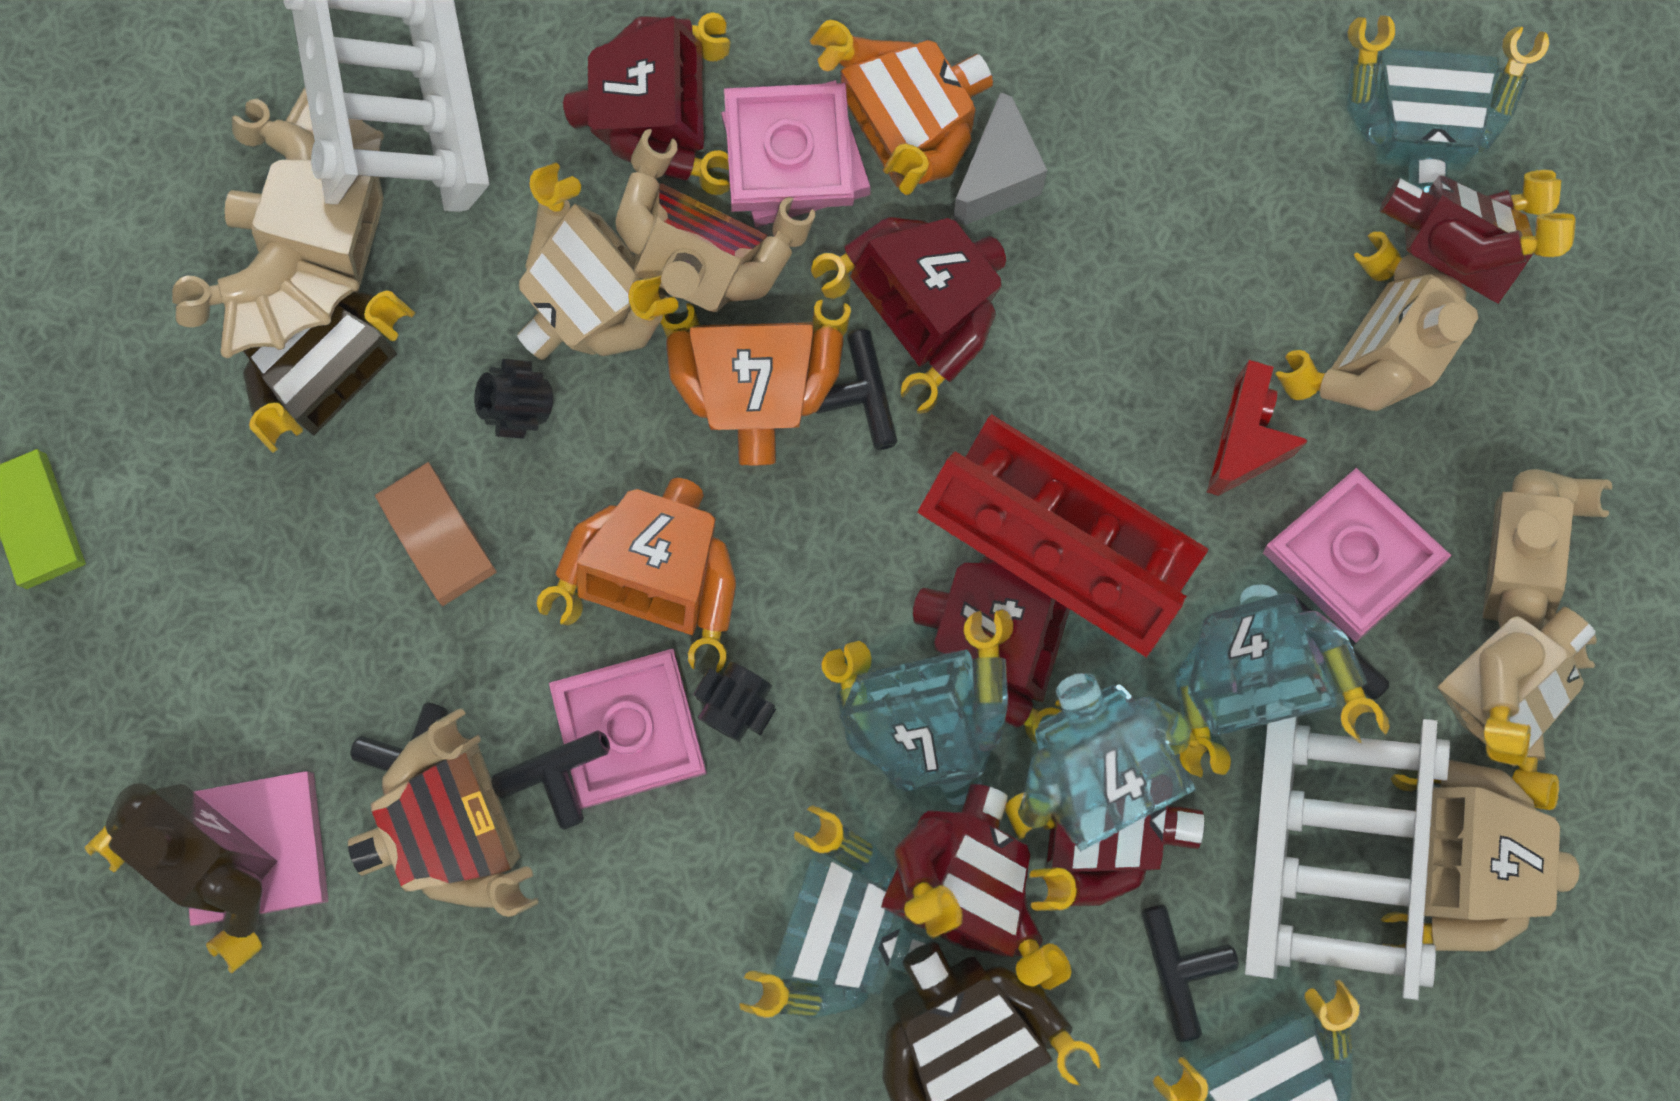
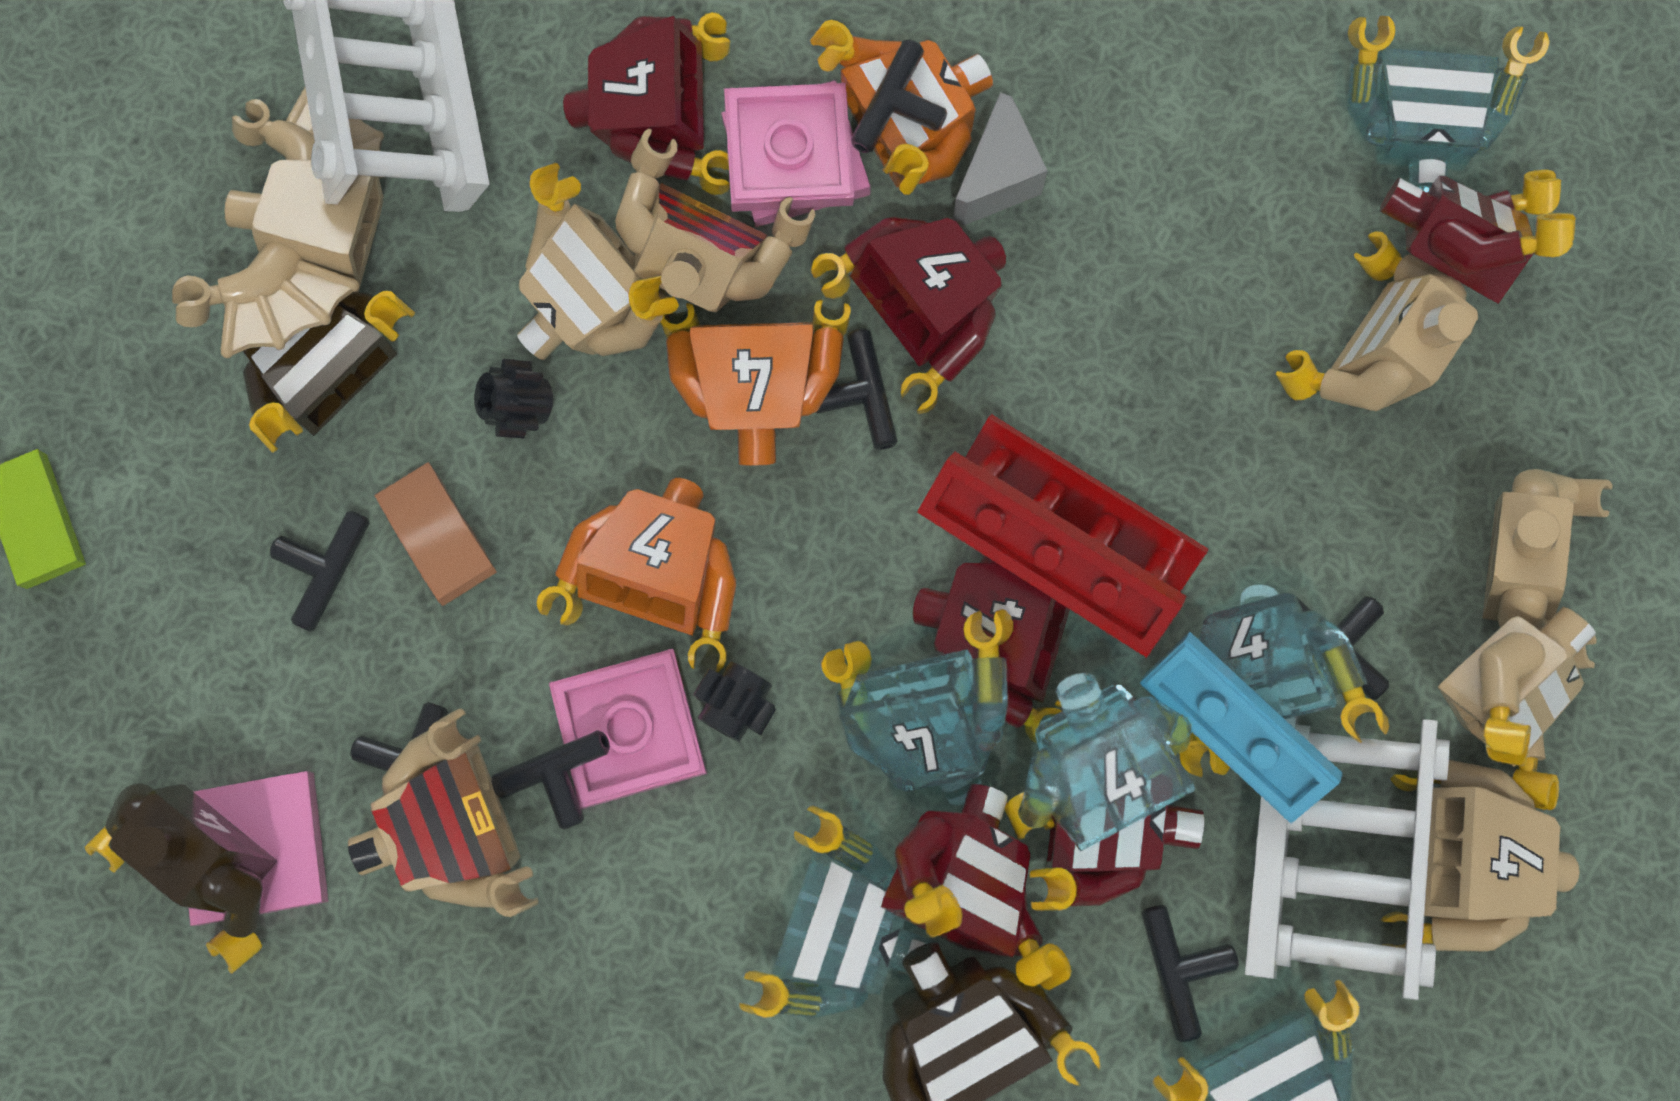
red slope [1207,360,1307,496] -> none
bright pink tile [1263,468,1451,643] -> none
none -> black piece [270,511,370,632]
none -> black piece [851,40,947,153]
none -> medium azure tile [1140,632,1342,824]

